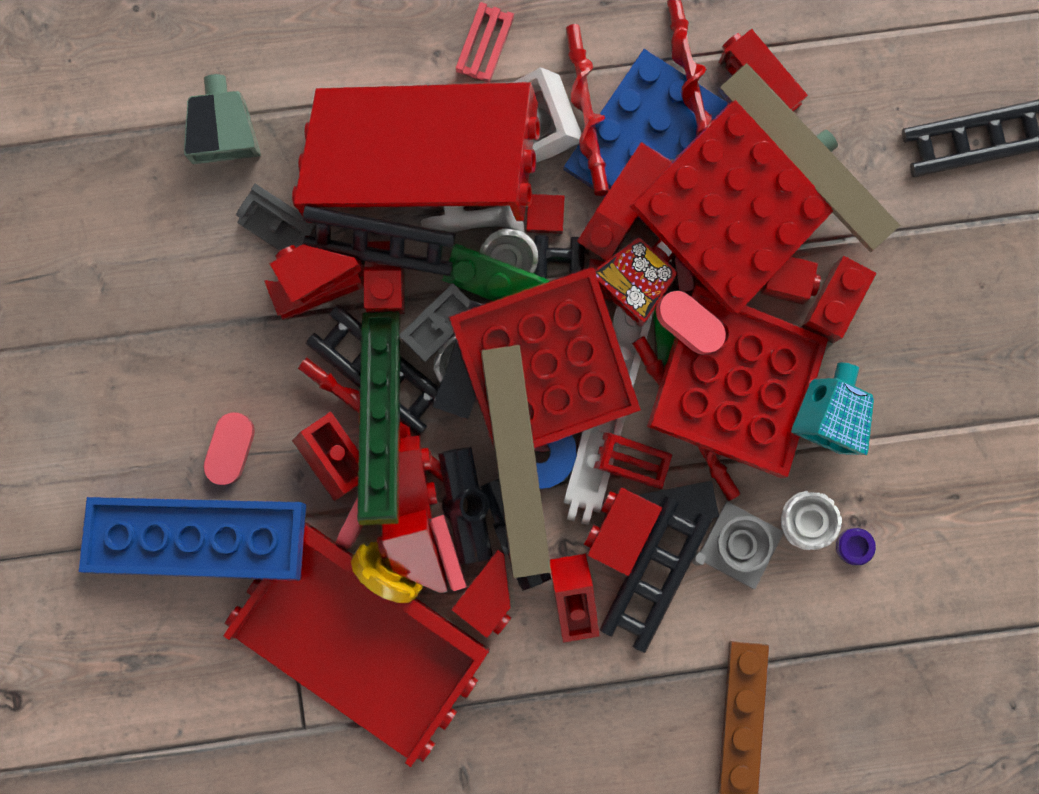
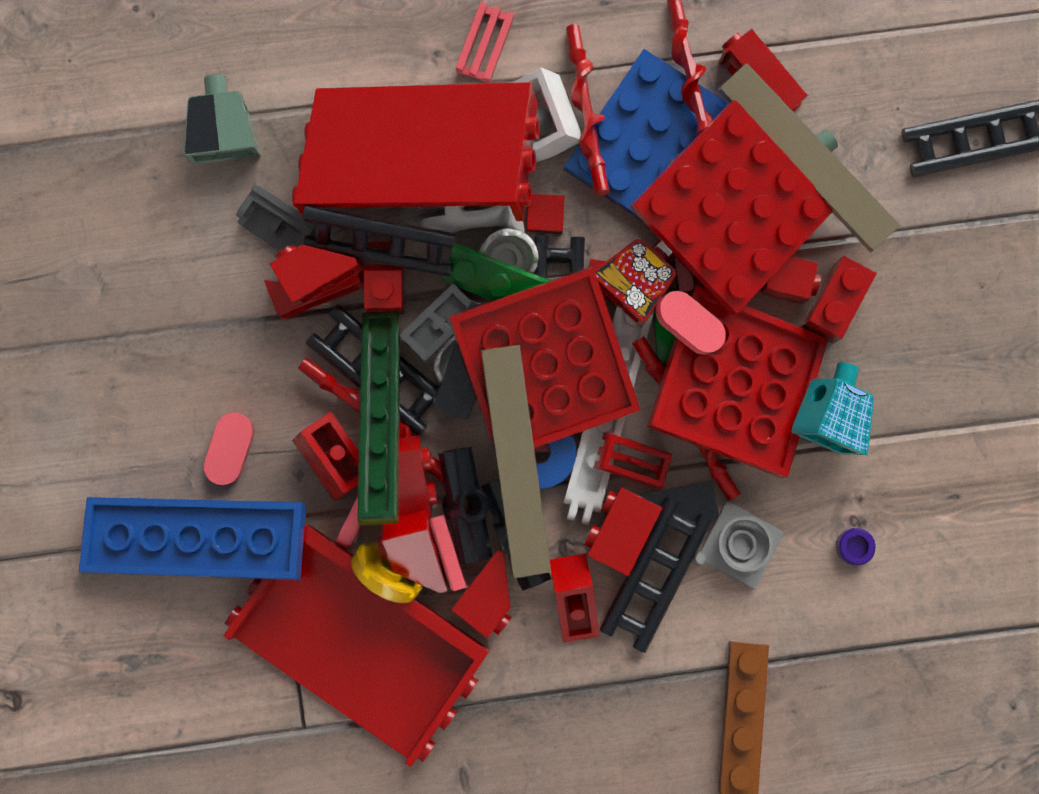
red slope [577,142,673,261] -> none
white hair [781,491,842,550] -> none

